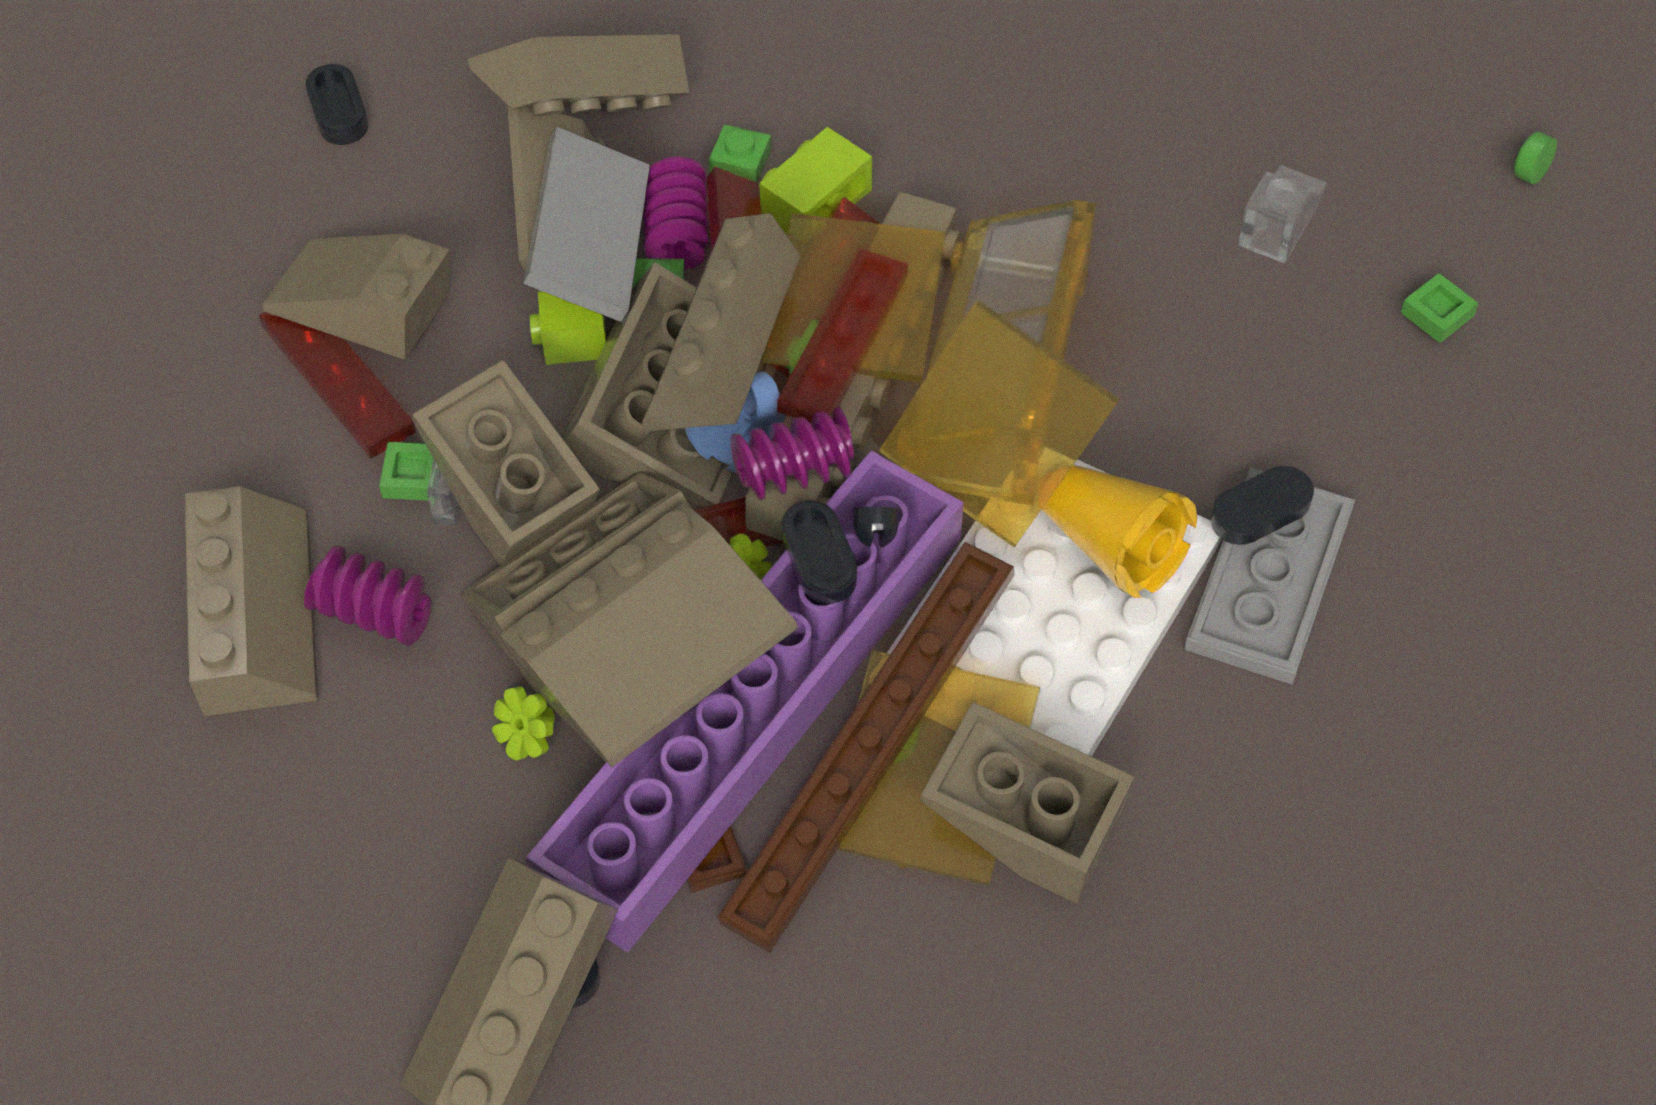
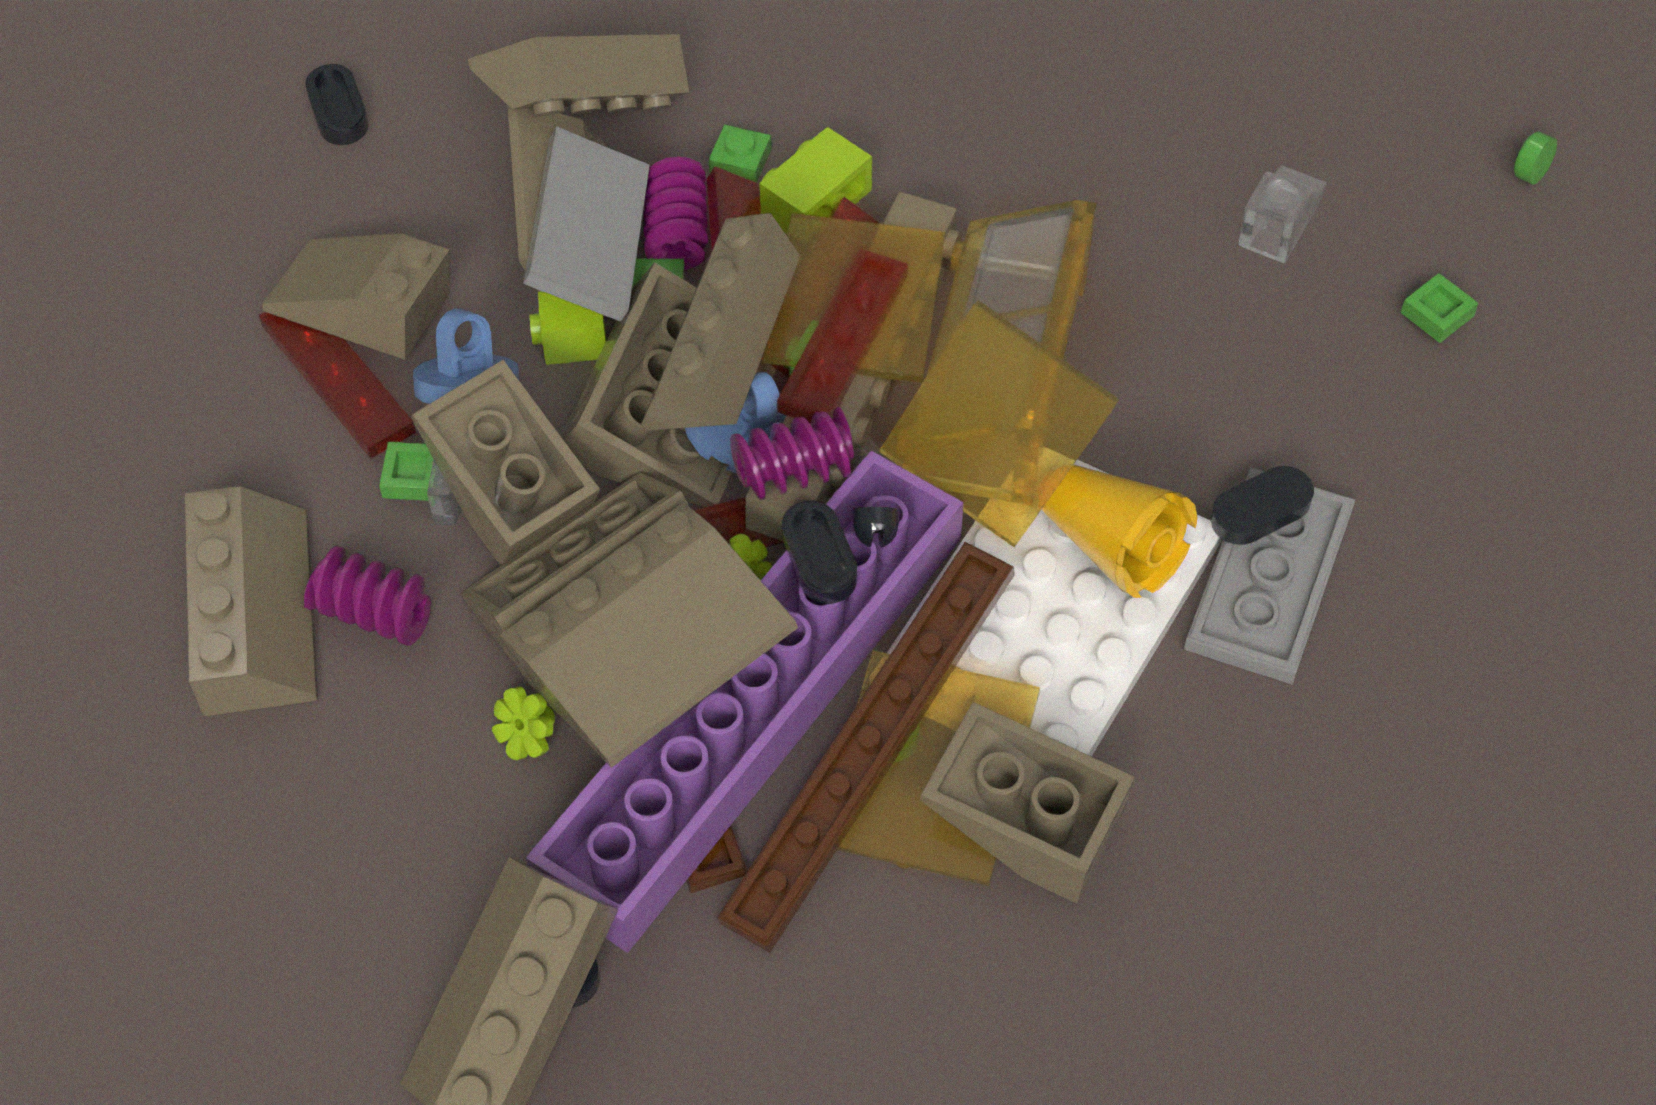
none -> medium blue tile [413,308,519,404]

